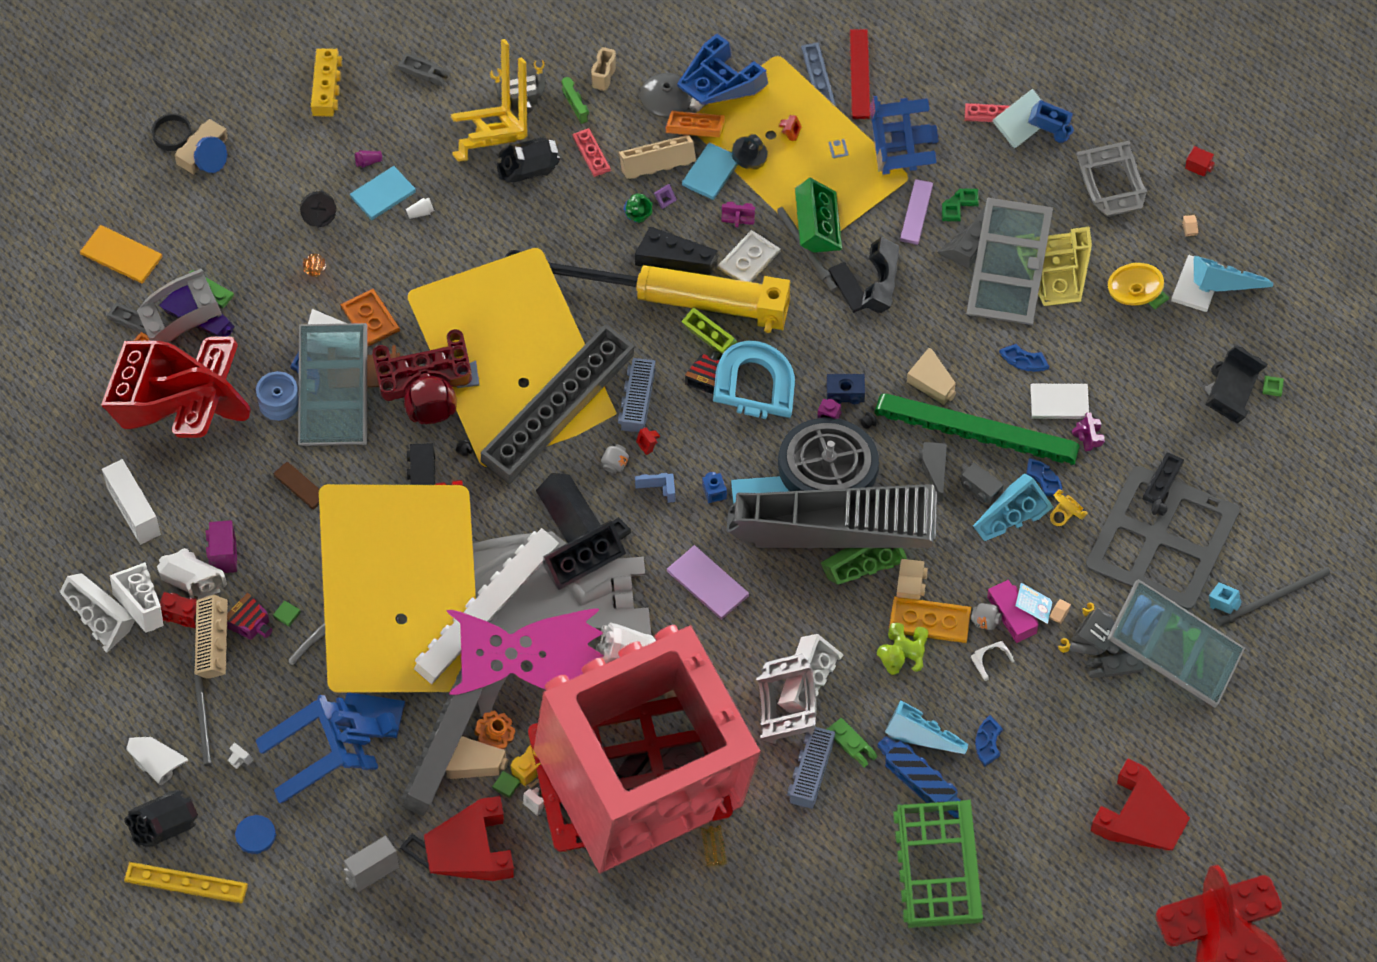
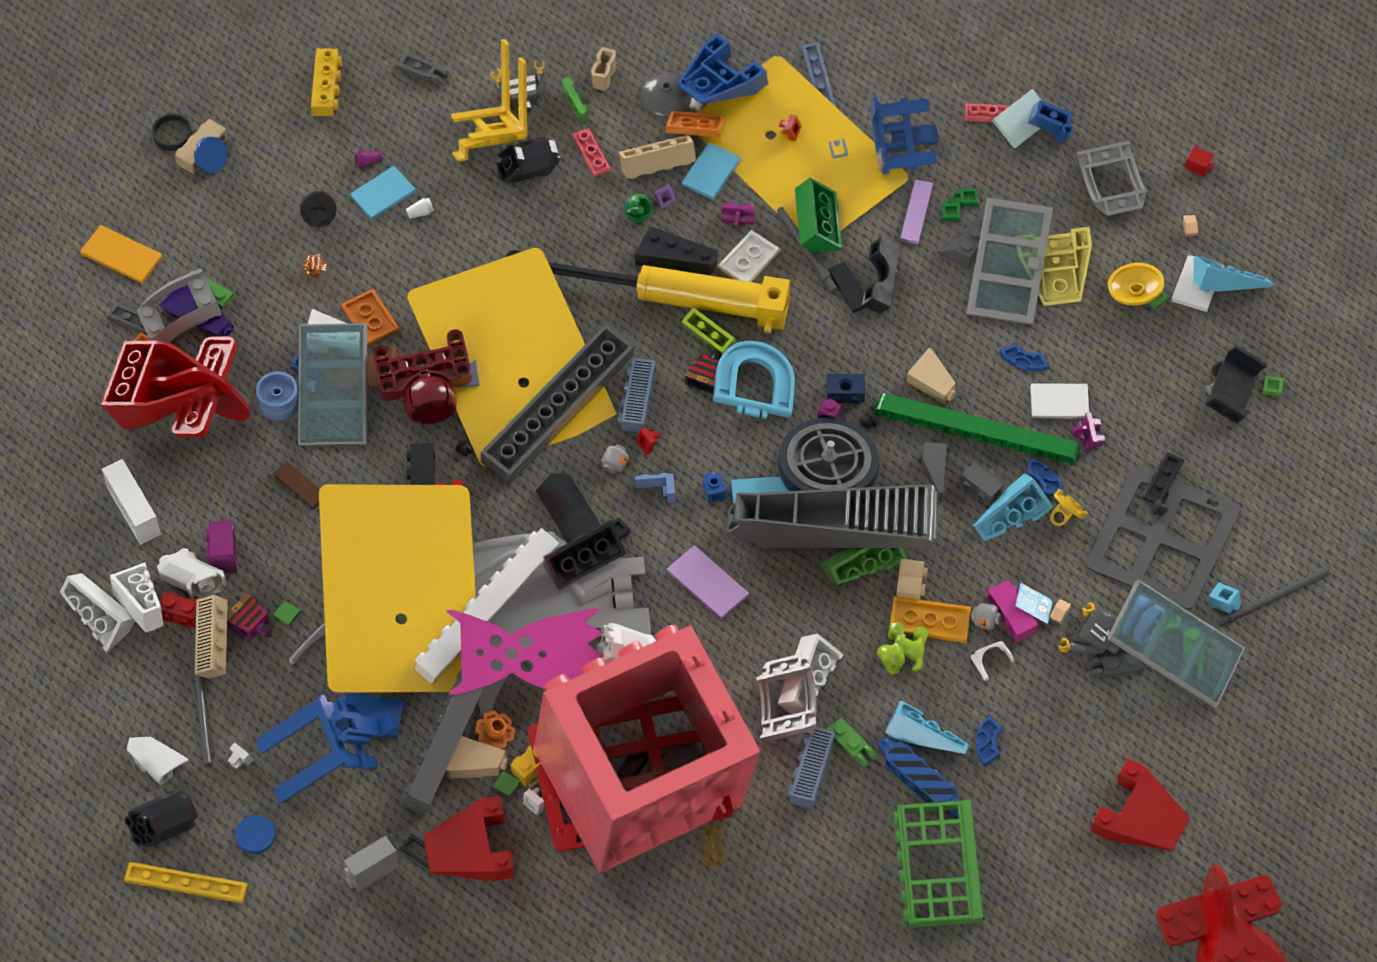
black tile [731,134,768,169] -> none
red tile [850,29,870,119] -> none

